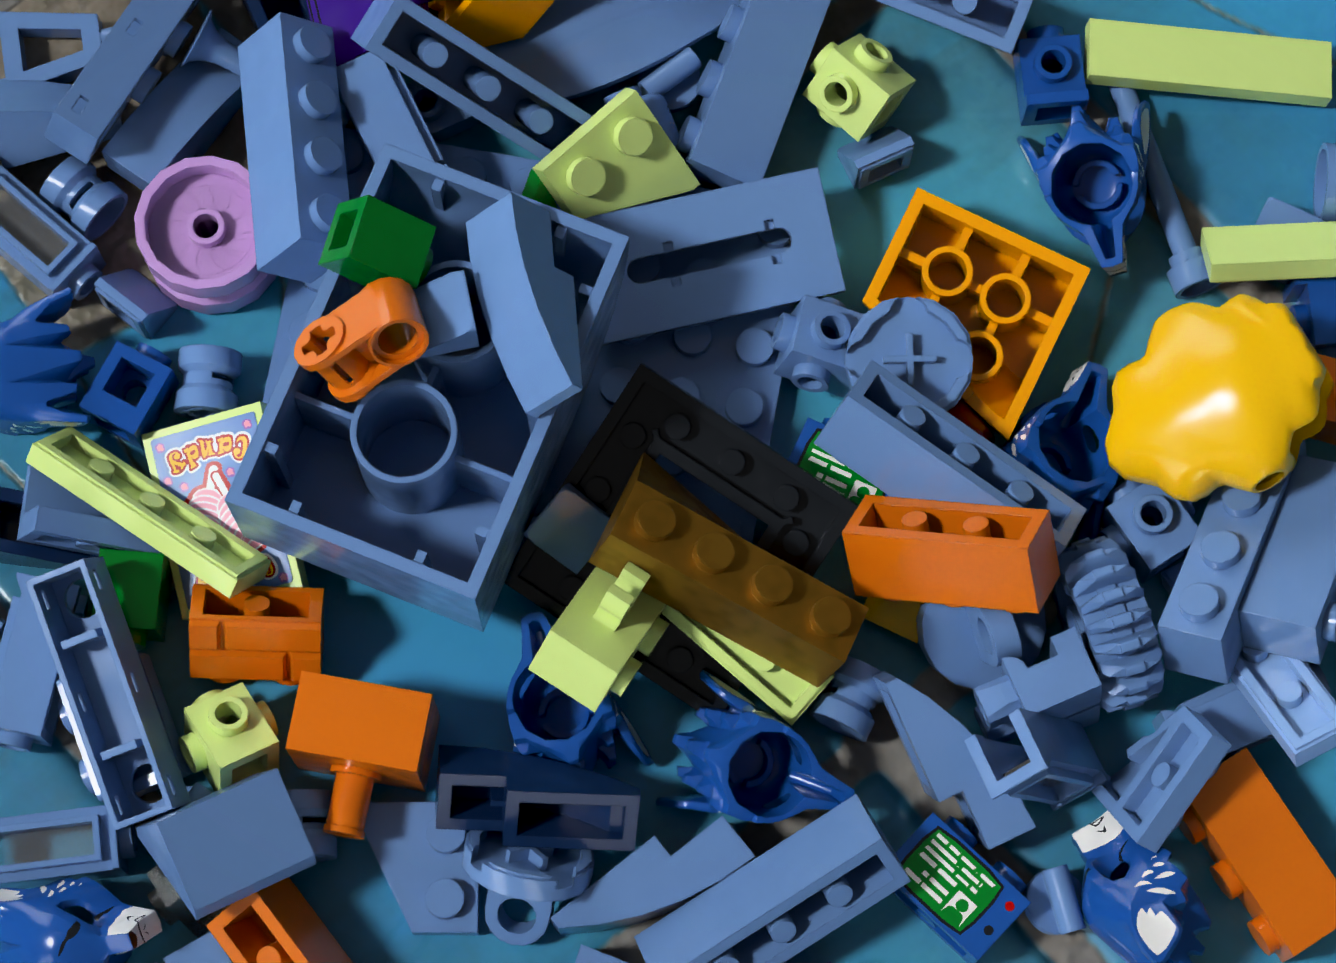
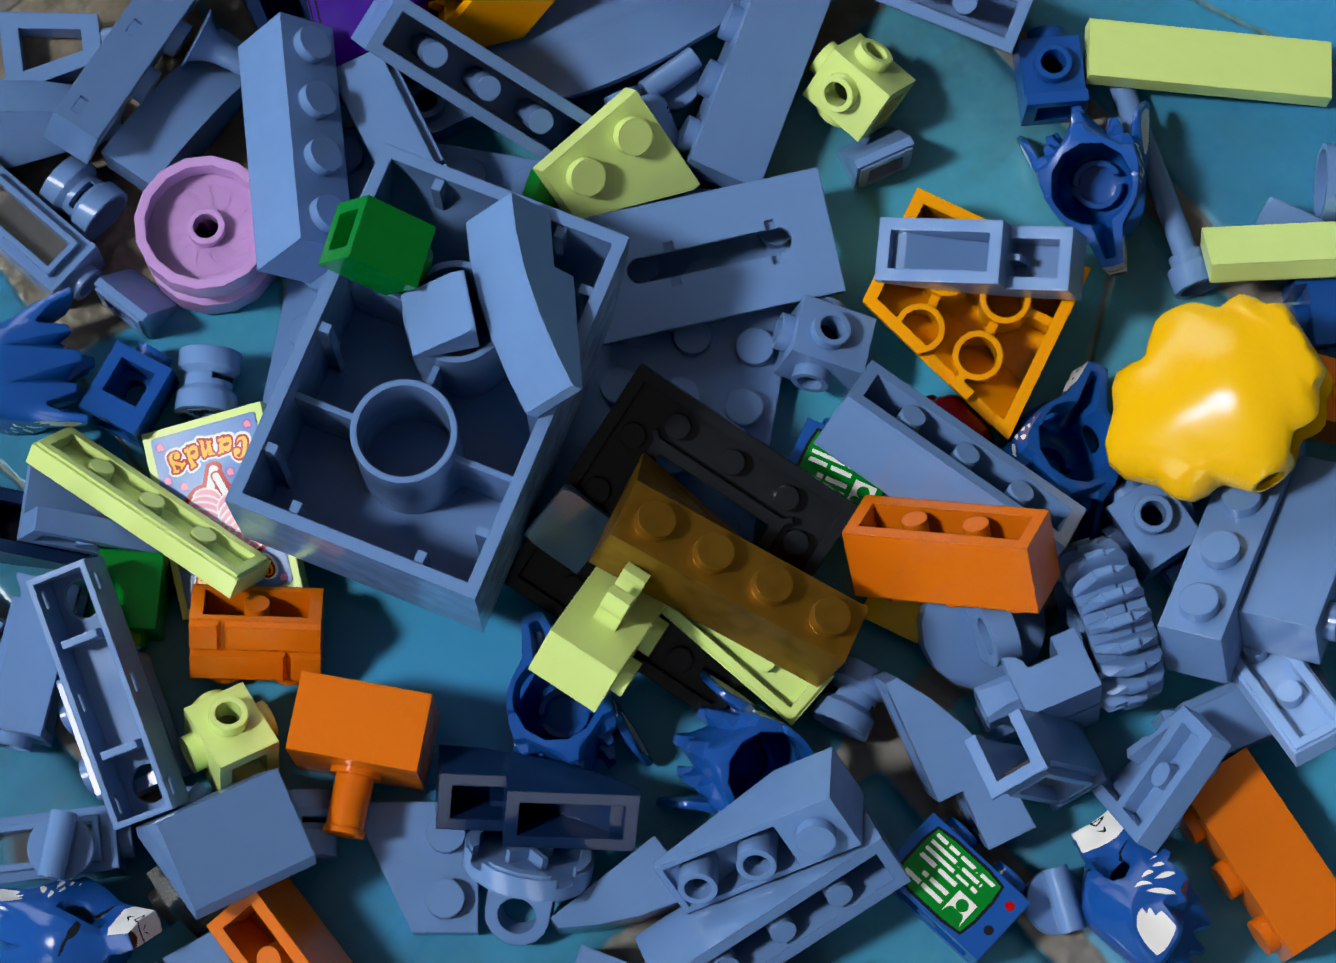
orange piece [294,277,429,403] -> none
medium blue tile [844,297,974,411] -> none
none -> medium blue plate [27,809,95,882]
none -> medium blue slope [653,747,864,914]
none -> medium blue slope [874,217,1087,300]

